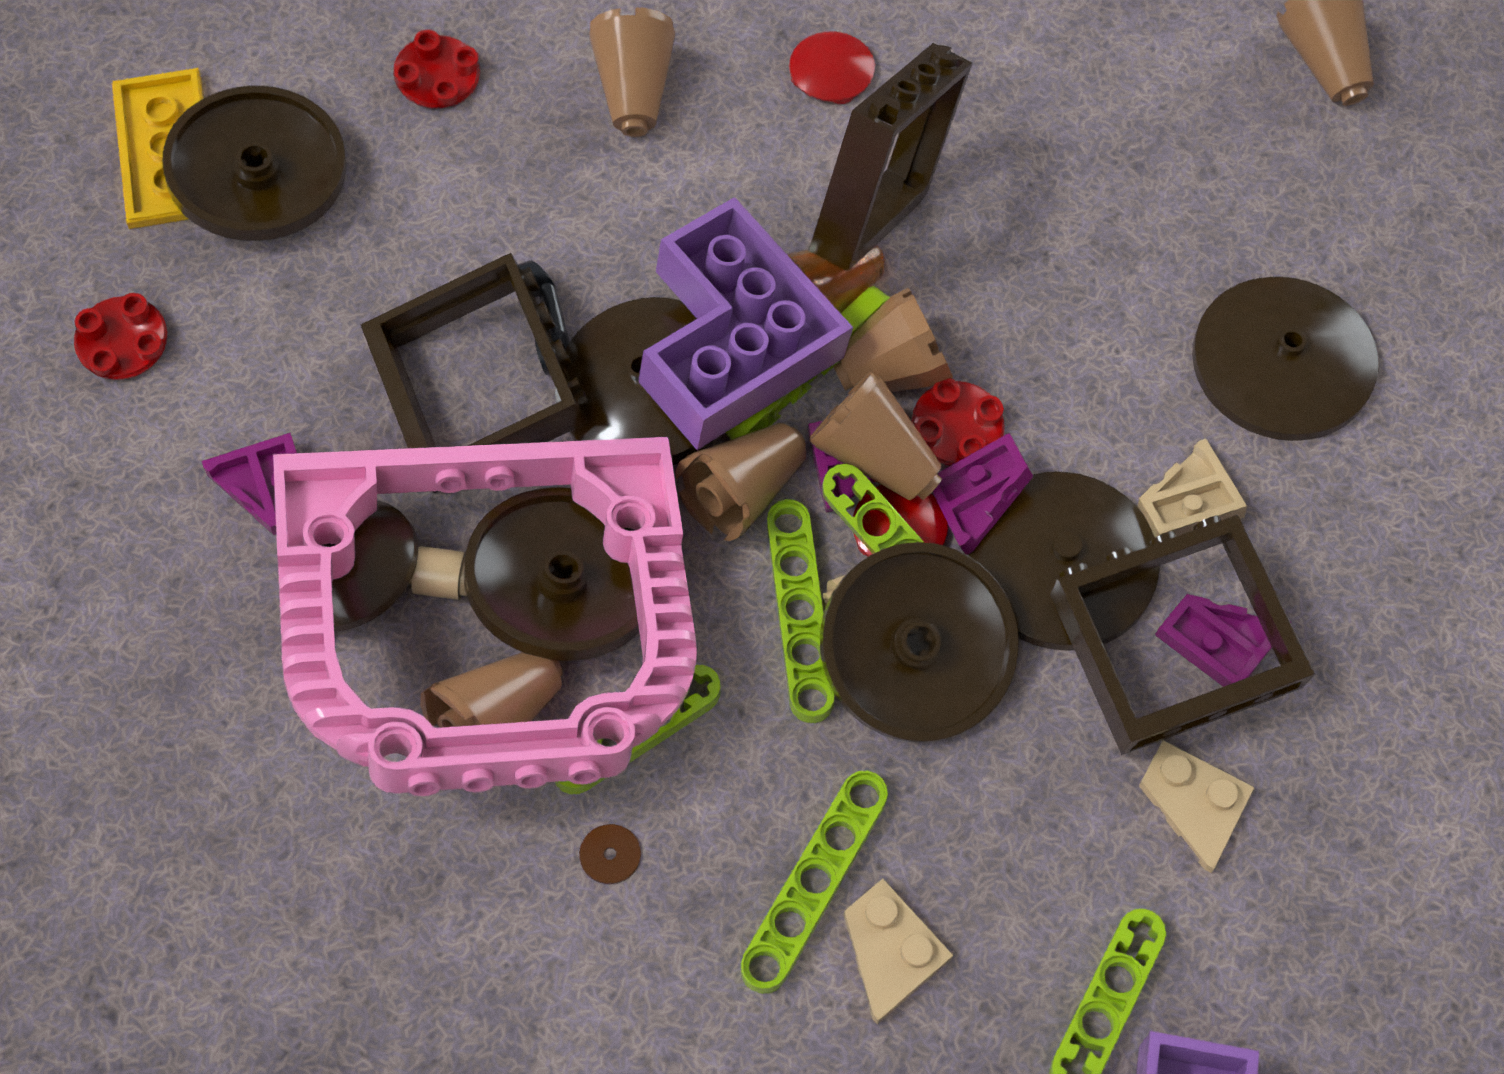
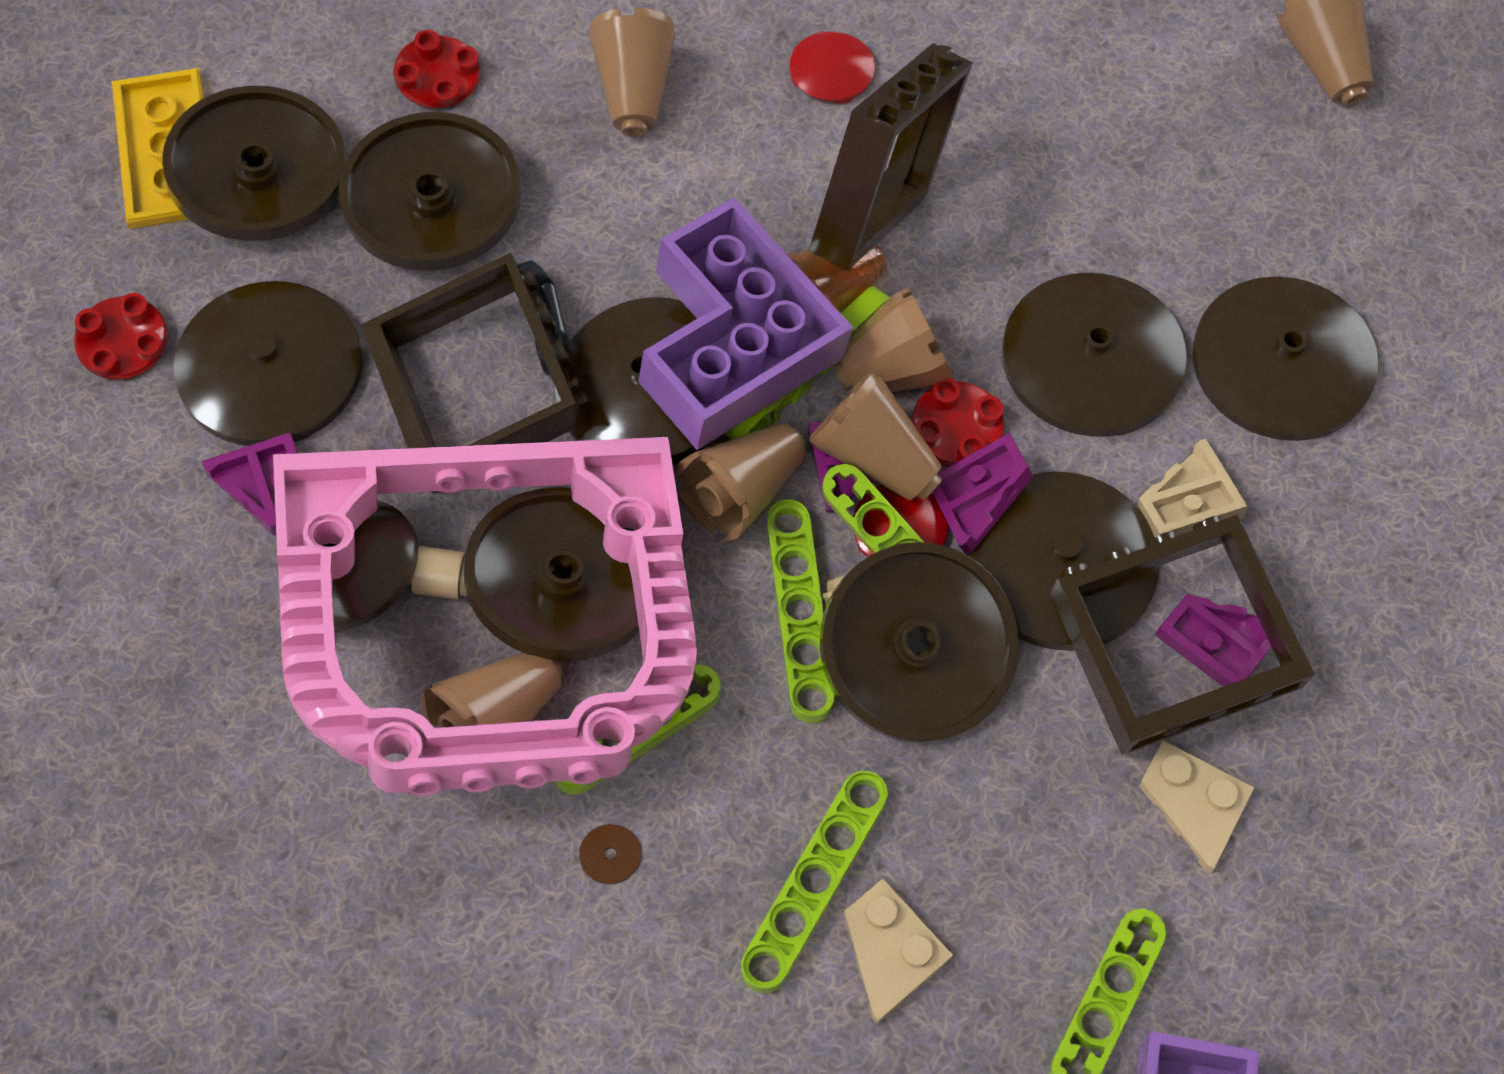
none -> dark brown dish [174,281,362,446]
none -> dark brown dish [339,112,521,271]
none -> dark brown dish [1002,273,1187,437]

